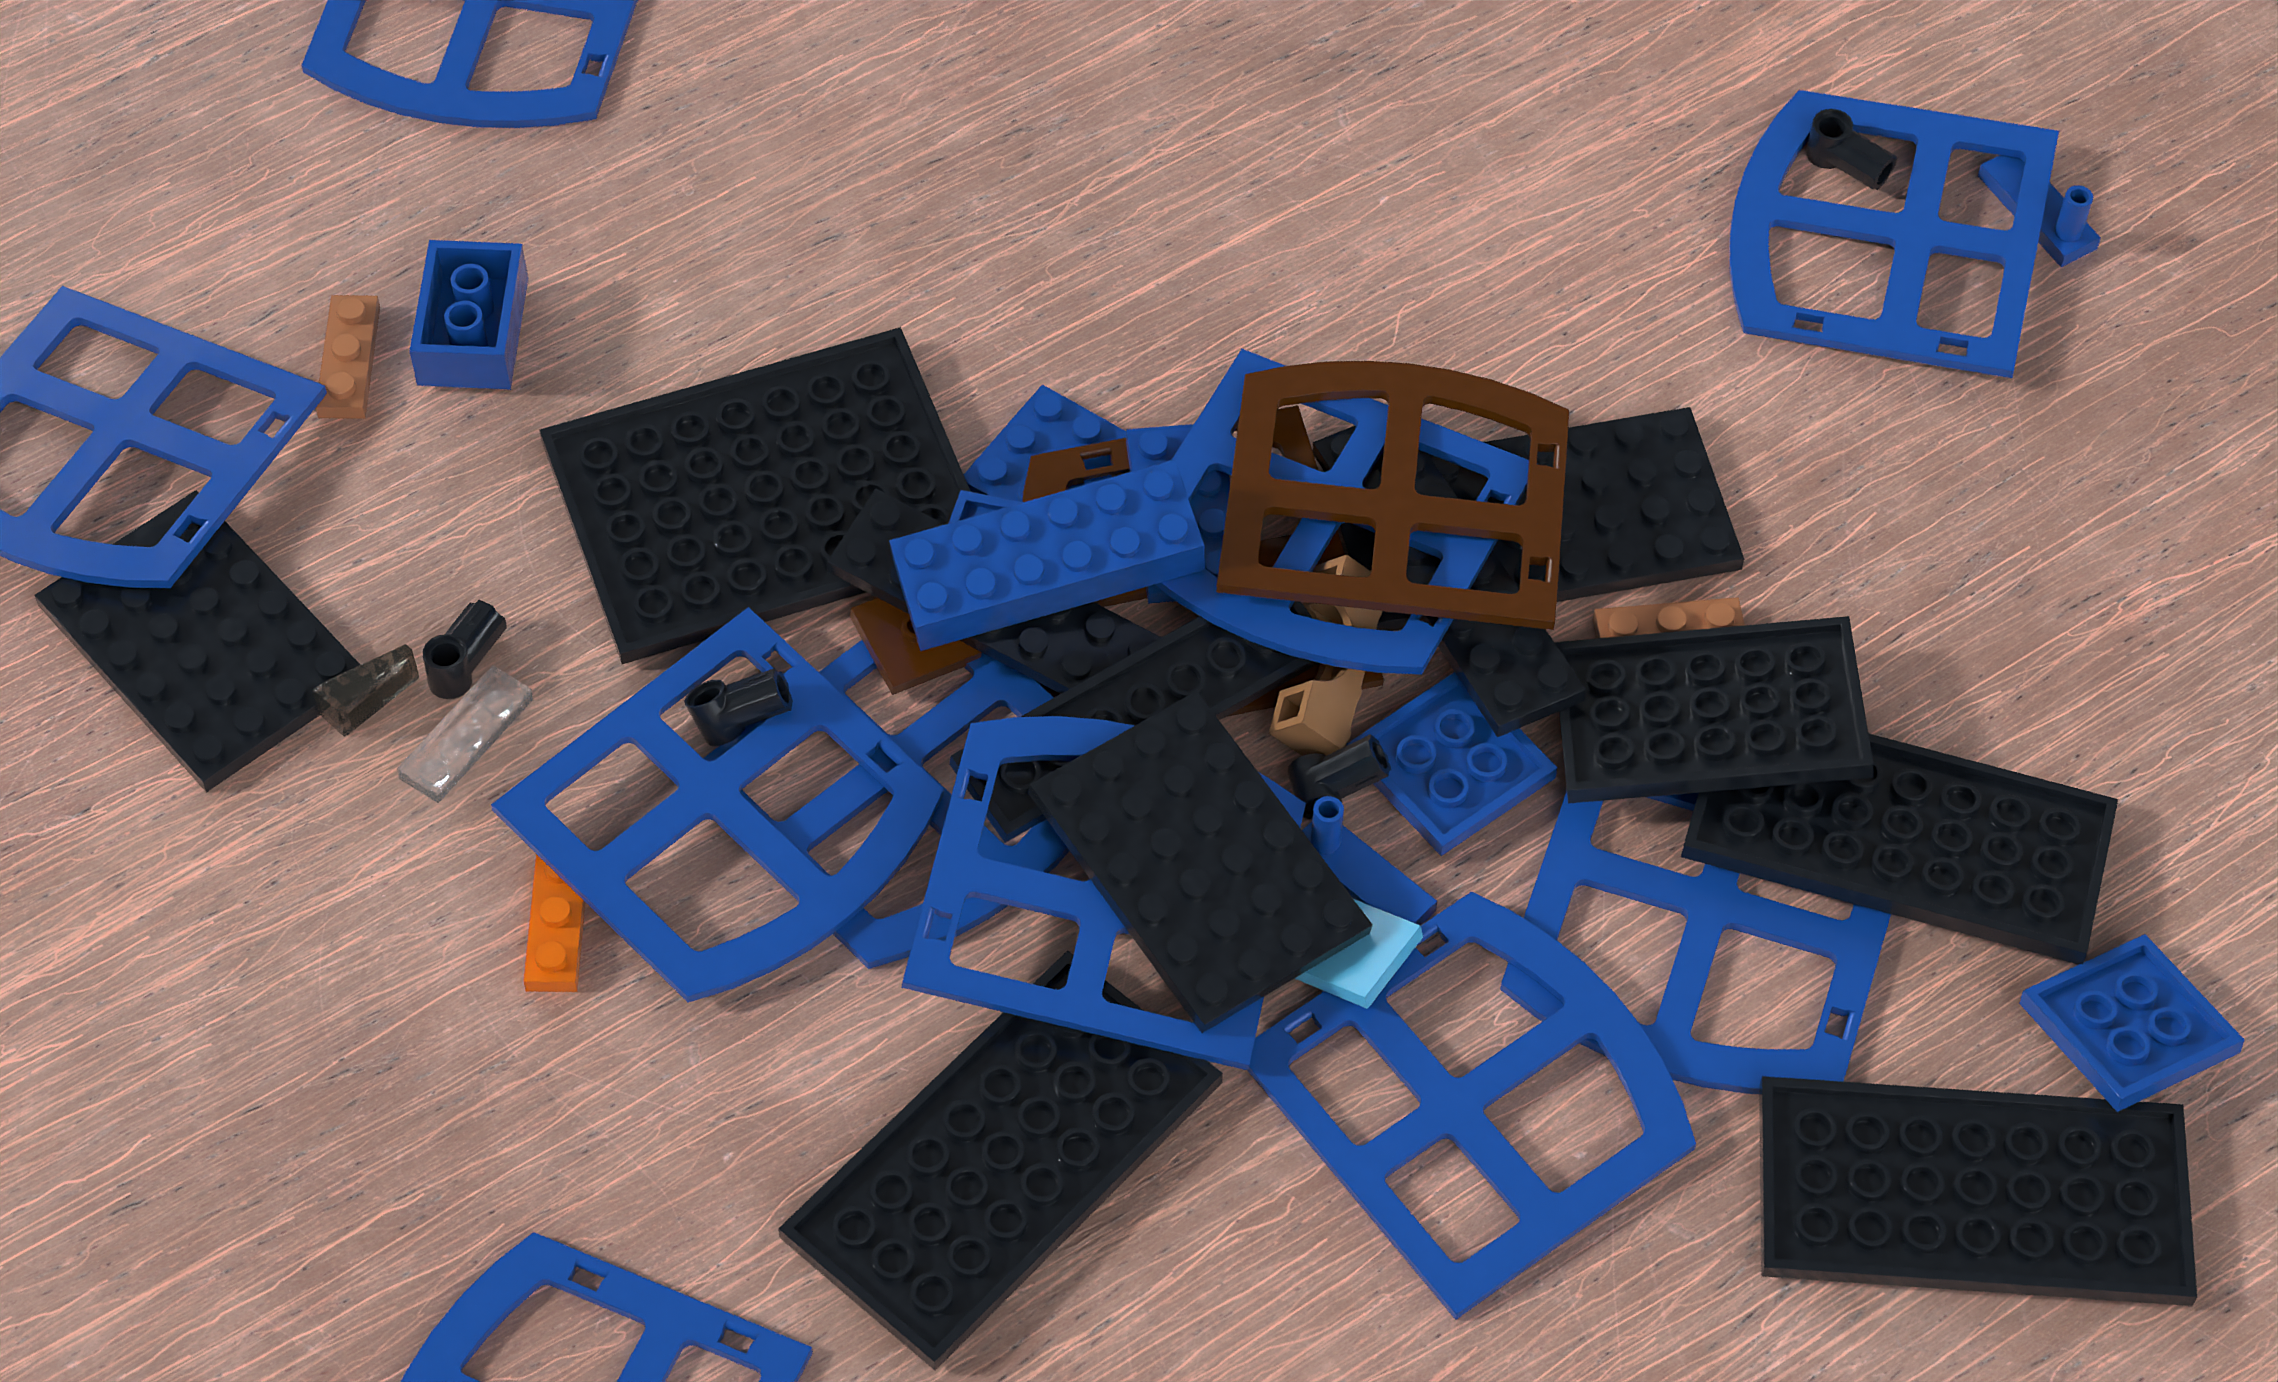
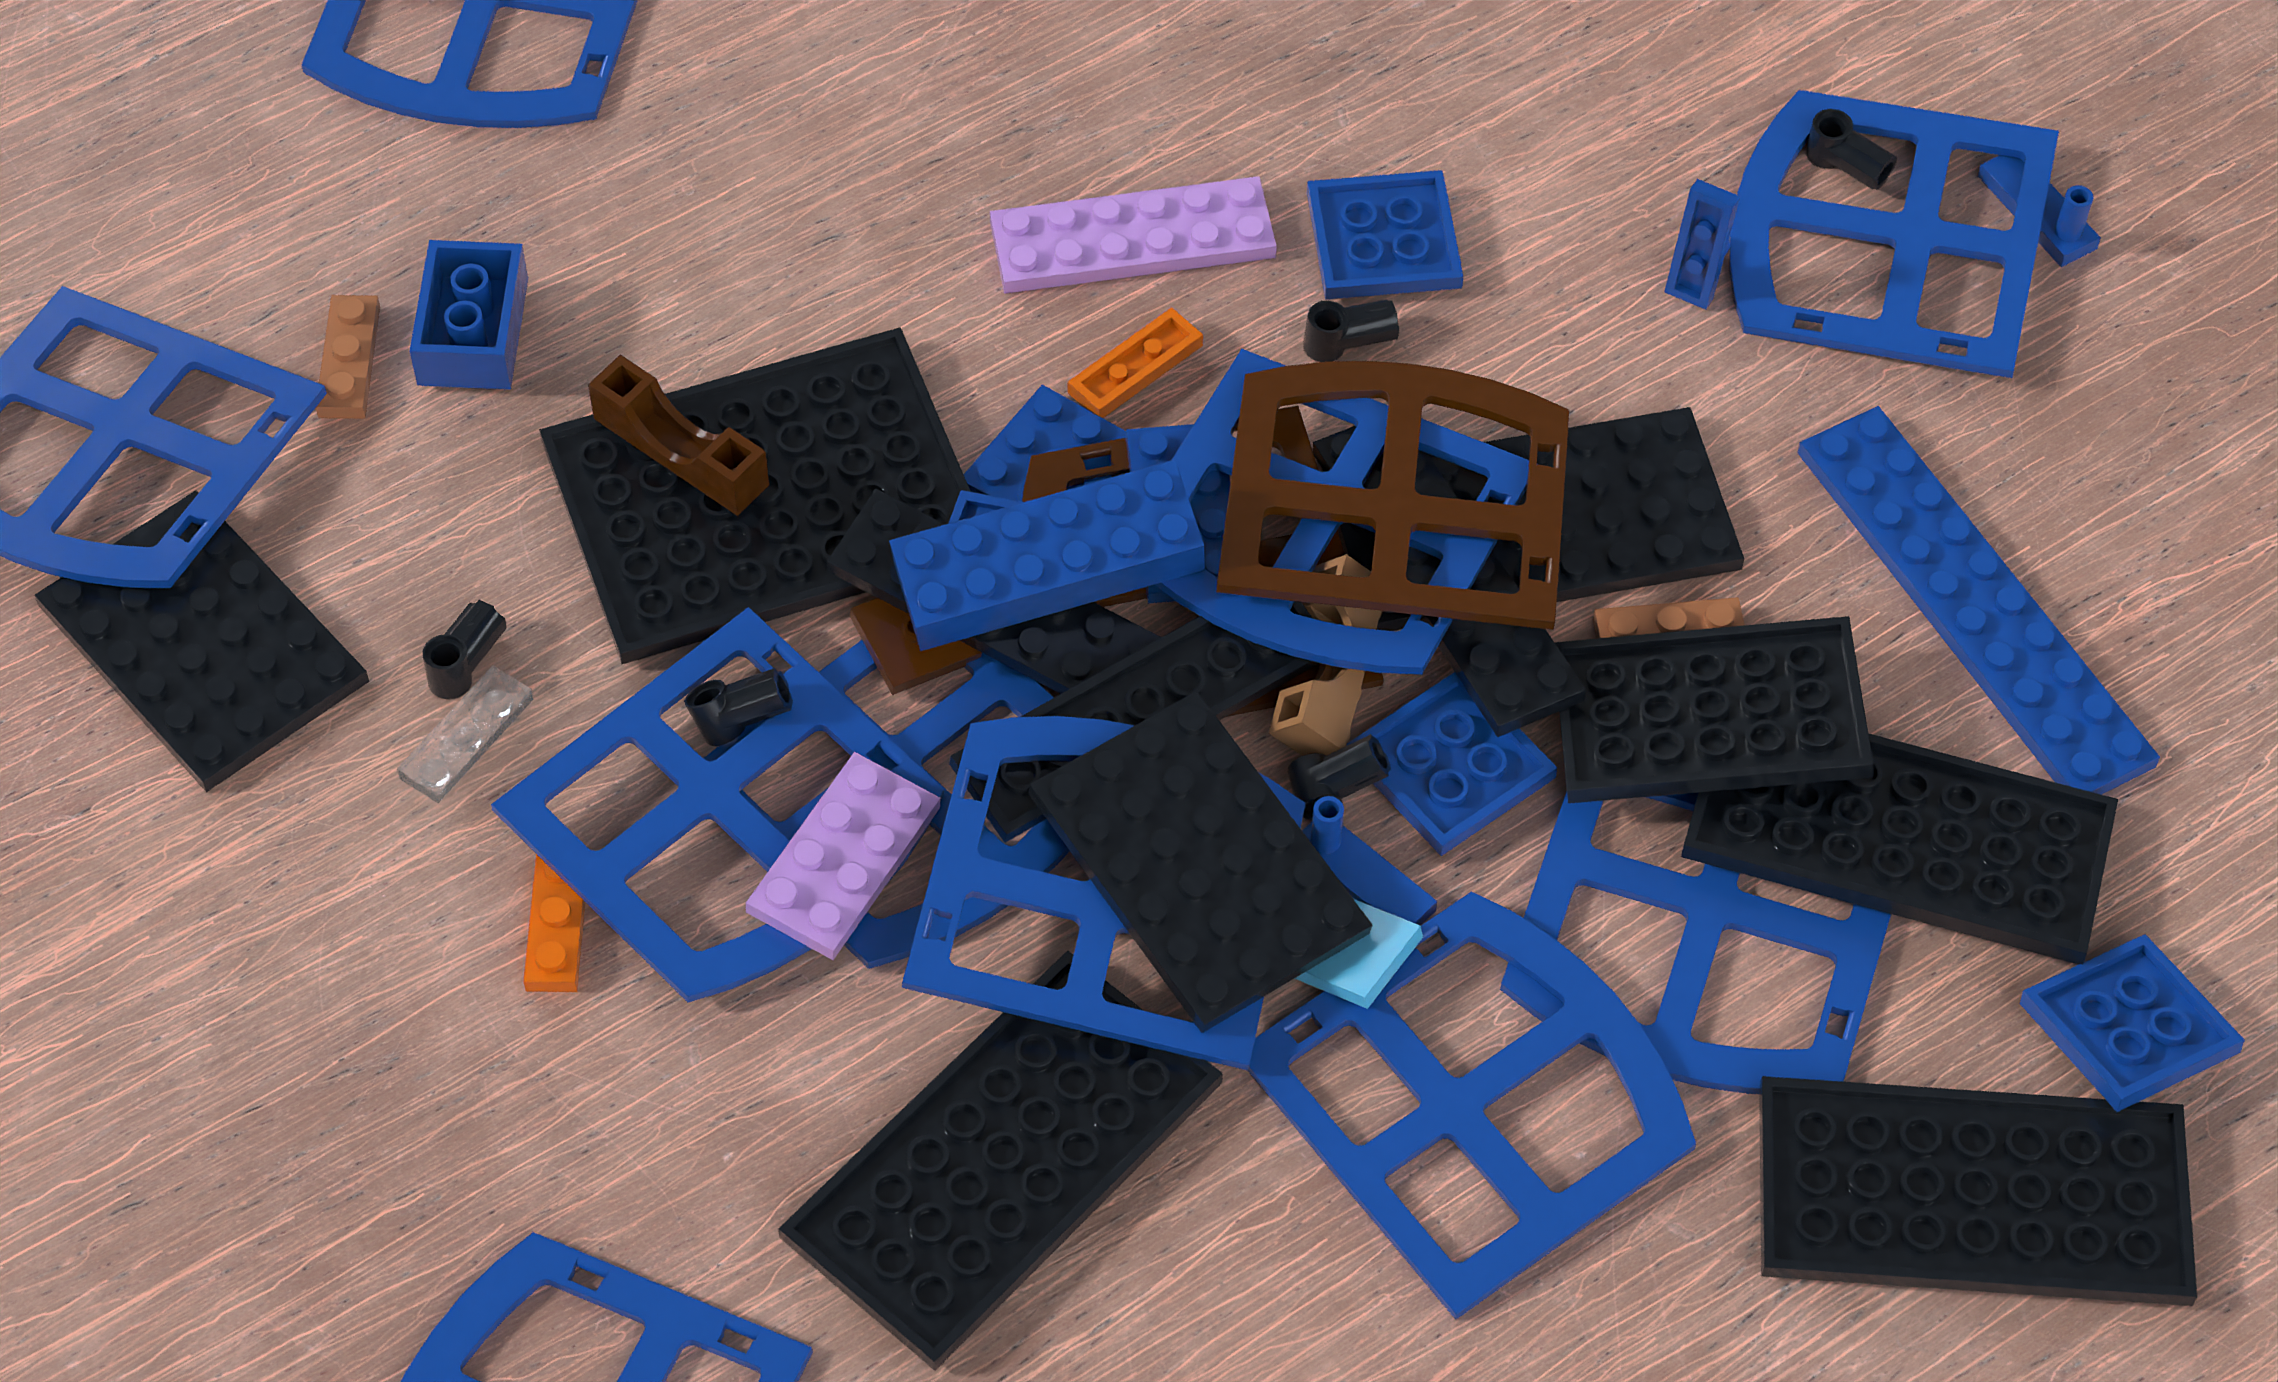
clear smoke slope [312,644,419,737] -> none
none -> reddish brown arch [588,354,769,516]
none -> lavender plate [746,752,941,960]
none -> lavender plate [990,176,1277,294]
none -> orange plate [1067,307,1203,418]
none -> black piece [1303,299,1399,362]
none -> blue plate [1307,170,1464,300]
none -> blue piece [1664,179,1740,310]
none -> blue plate [1797,406,2160,795]

